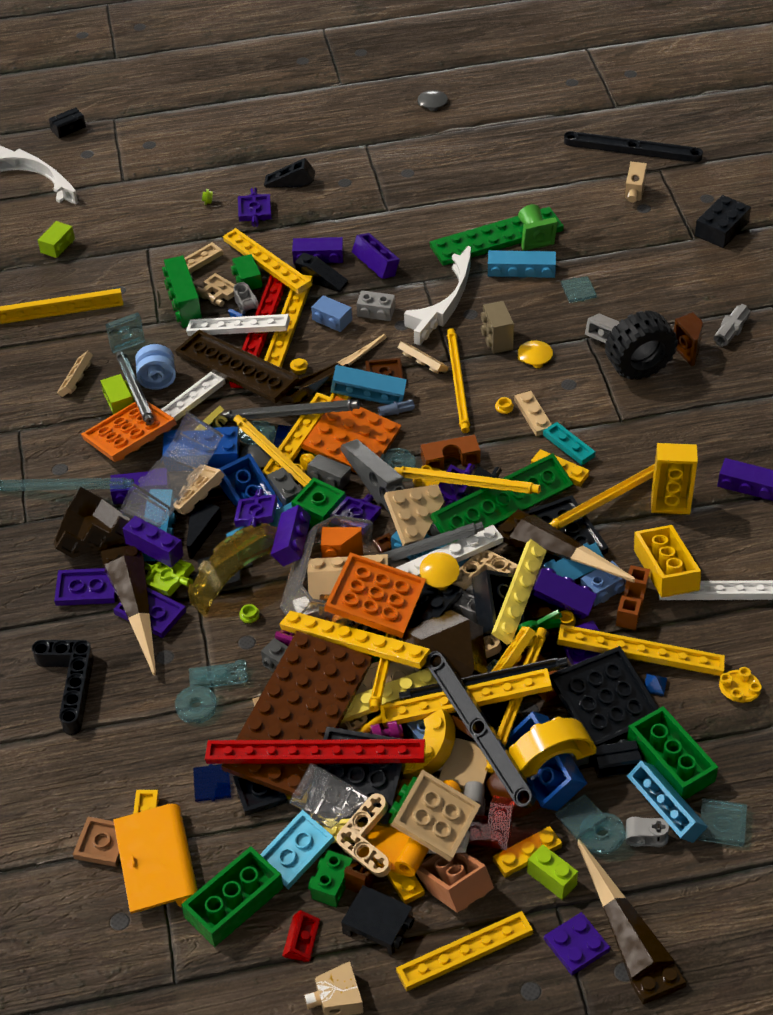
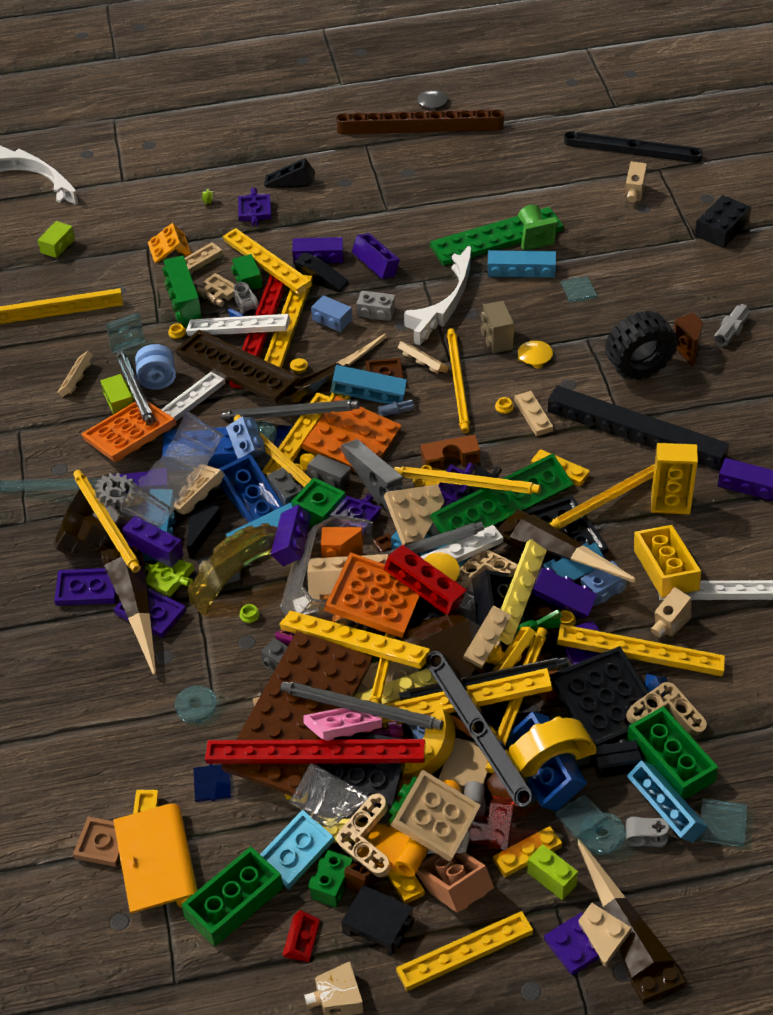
black beam [32,640,94,735] -> none
black brick [49,107,86,138] -> none
clear light blue plate [189,660,248,690] -> none
light yellow plate [195,406,227,429] -> none
black plate [233,775,287,816] -> none
dark purple plate [234,489,278,532] -> none
clear light blue tile [380,448,416,479] -> none
teal plate [543,422,596,466] -> none
light grey brick [585,314,619,343] -> none
dark orange arch [616,565,650,630] -> none
yellow dish [719,667,762,703] -> none
none -> yellow piece [73,470,141,573]
none -> light grey gear [95,473,137,509]
none -> light orange bracket [148,223,192,263]
none -> yellow plate [168,323,186,339]
none -> medium blue brick [226,416,266,459]
none -> dark grey piece [281,681,443,730]
none -> bright pink plate [304,708,382,741]
none -> reddish brown beam [336,109,504,134]
none -> red brick [383,544,467,615]
none -> tan plate [463,605,512,669]
none -> yellow plate [486,645,504,665]
none -> black brick [547,385,729,471]
none -> tan wing [578,903,631,967]
none -> tan beam [626,682,707,736]
none -> tan torso [650,587,692,638]

